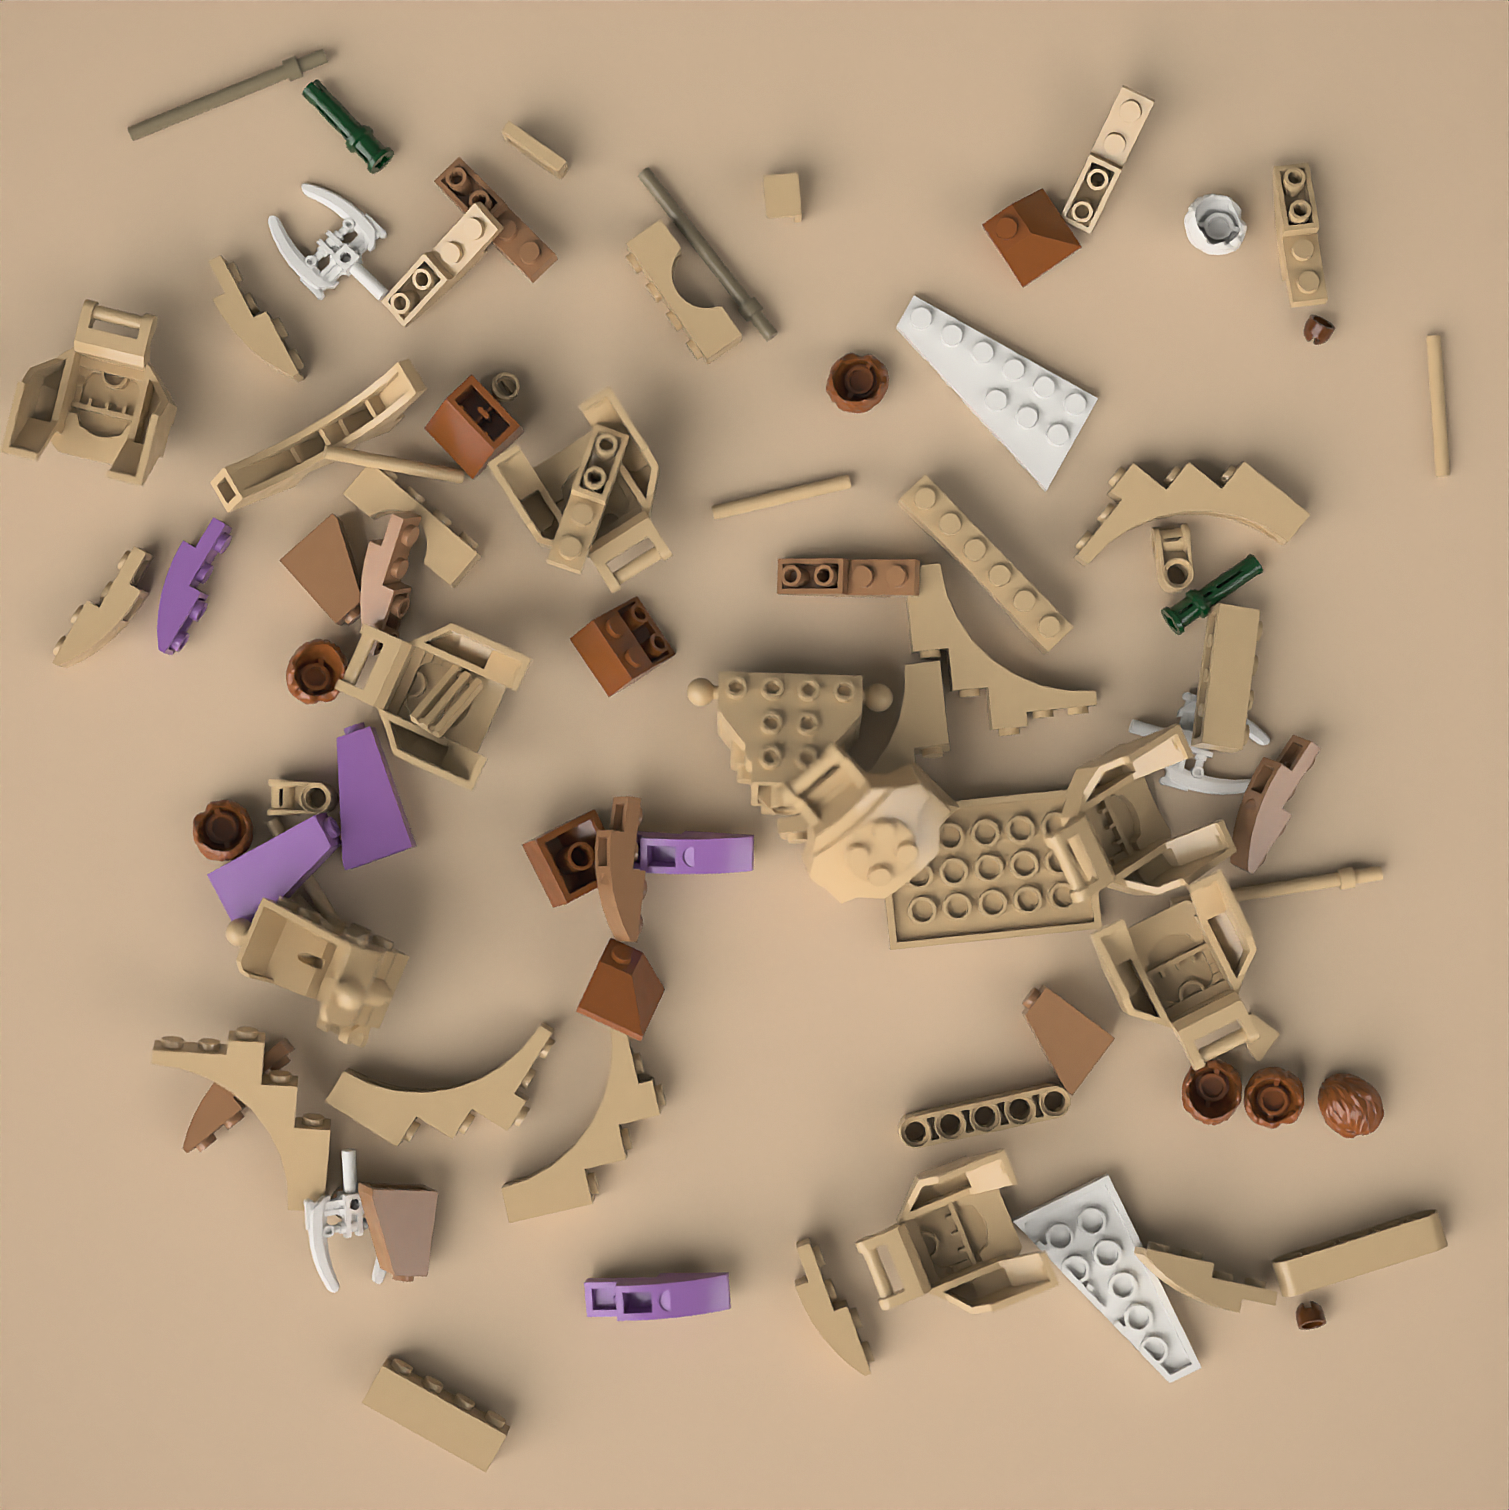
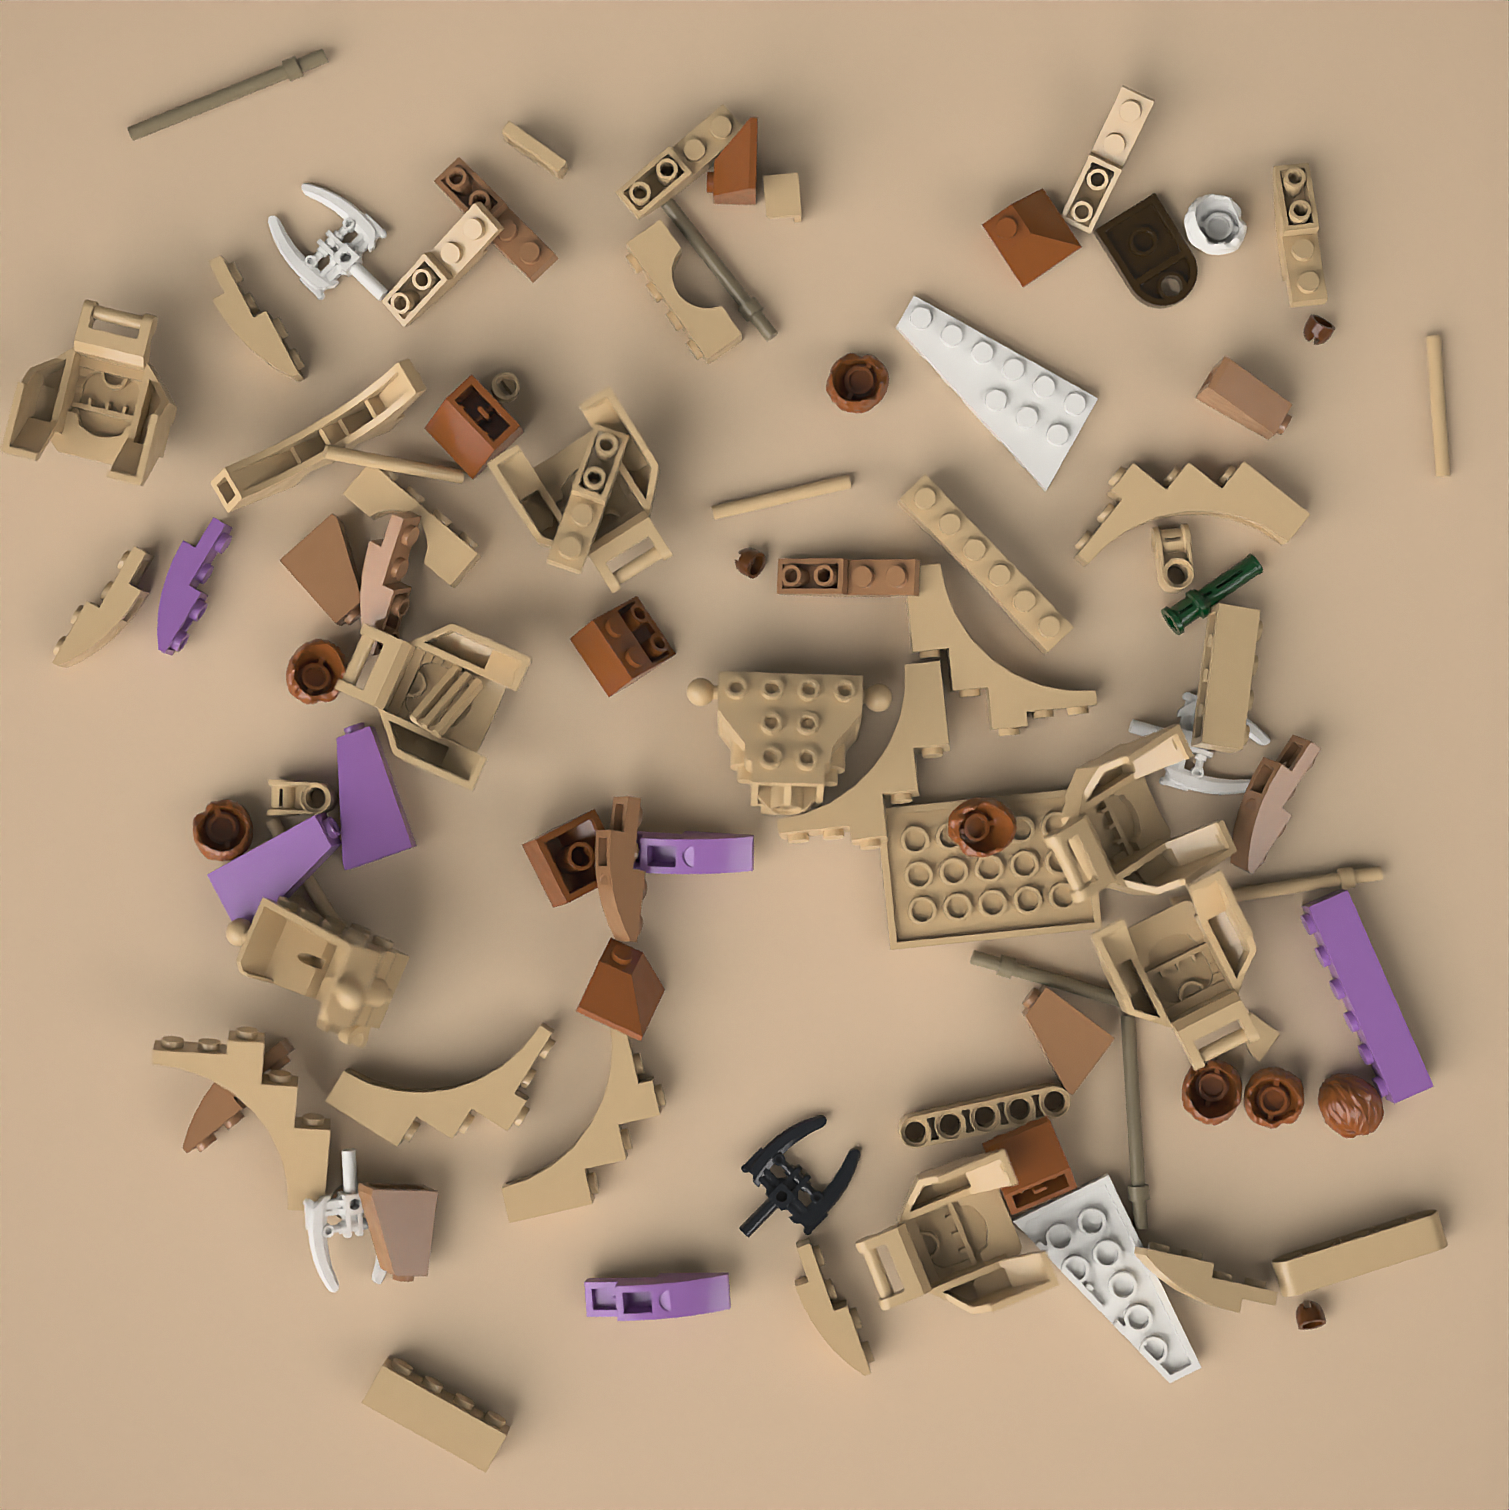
dark green pin [302,79,394,174] -> none
tan piece [778,742,959,903] -> none
none -> tan slope [615,104,743,220]
none -> dark orange slope [707,117,758,205]
none -> reddish brown hinge [735,548,766,579]
none -> black bar [739,1115,860,1238]
none -> dark orange hair [948,797,1017,857]
none -> dark tan bar [970,950,1120,1007]
none -> dark orange slope [982,1115,1077,1215]
none -> dark brown tile [1094,193,1198,308]
none -> dark tan bar [1121,1015,1150,1229]
none -> medium nougat slope [1195,356,1292,440]
none -> medium lavender brick [1301,889,1434,1103]

